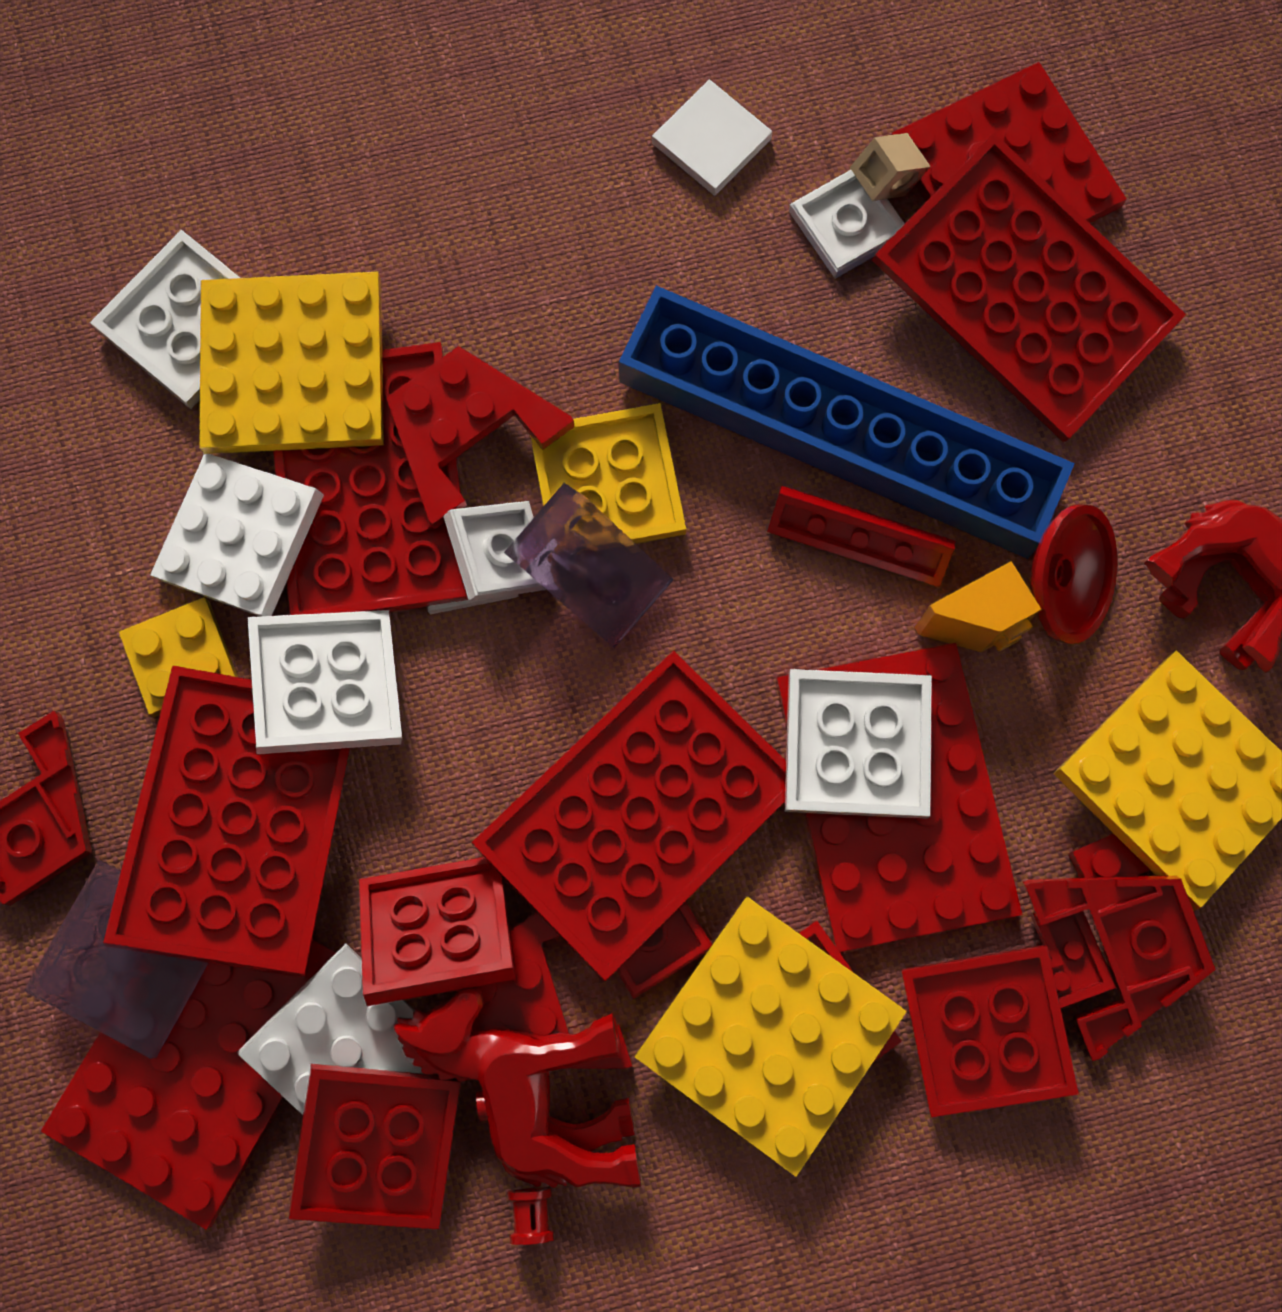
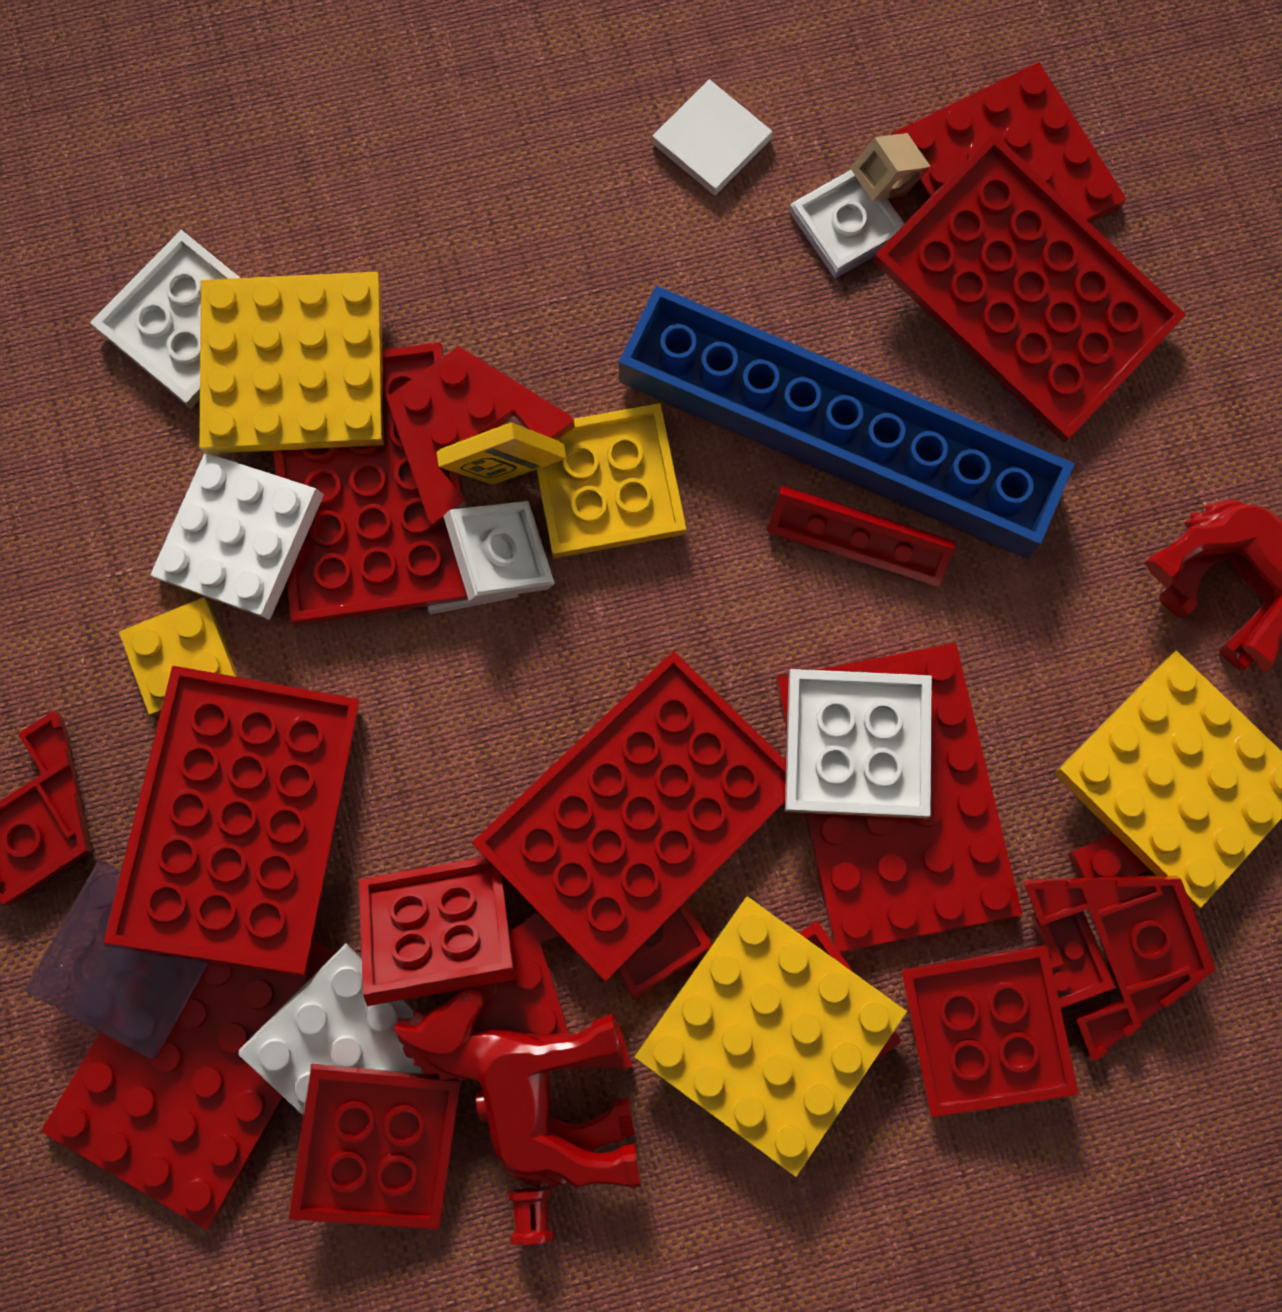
white plate [248,610,402,754] -> none
slope [504,483,674,649] -> none
light orange slope [914,561,1041,652] -> none
red dish [1031,504,1118,644] -> none
none -> yellow tile [437,422,566,485]

